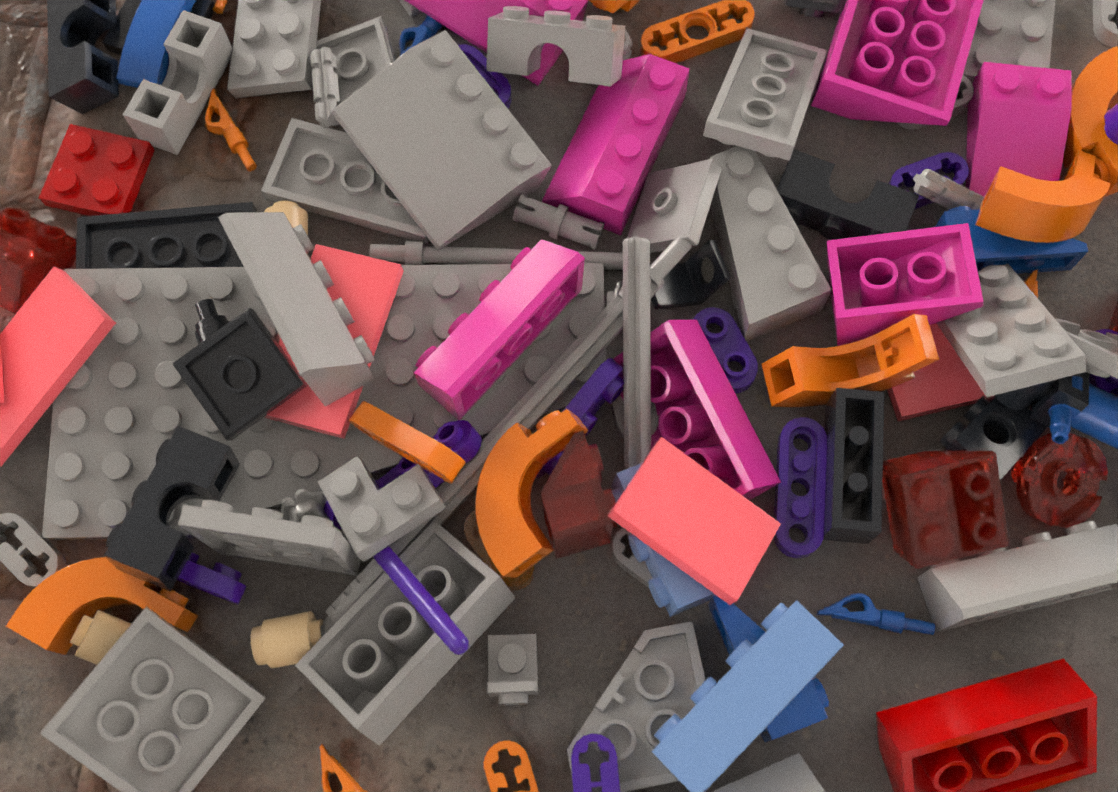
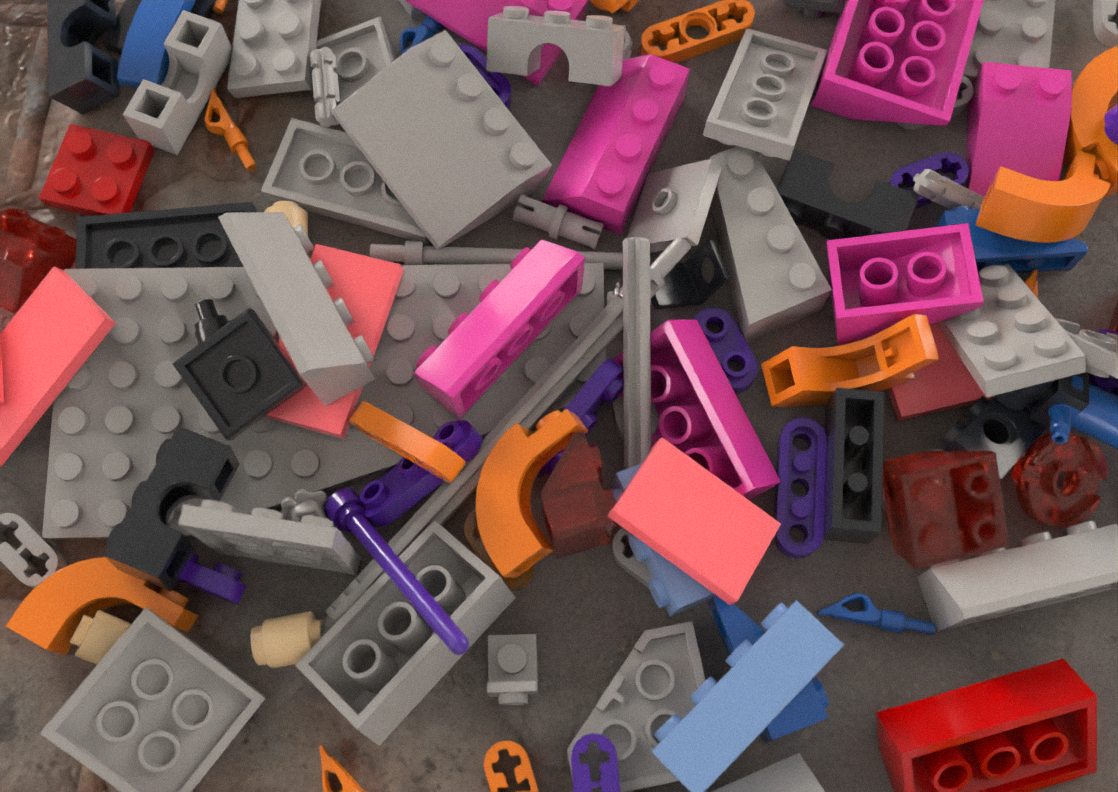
light grey plate [318,456,447,562] -> none

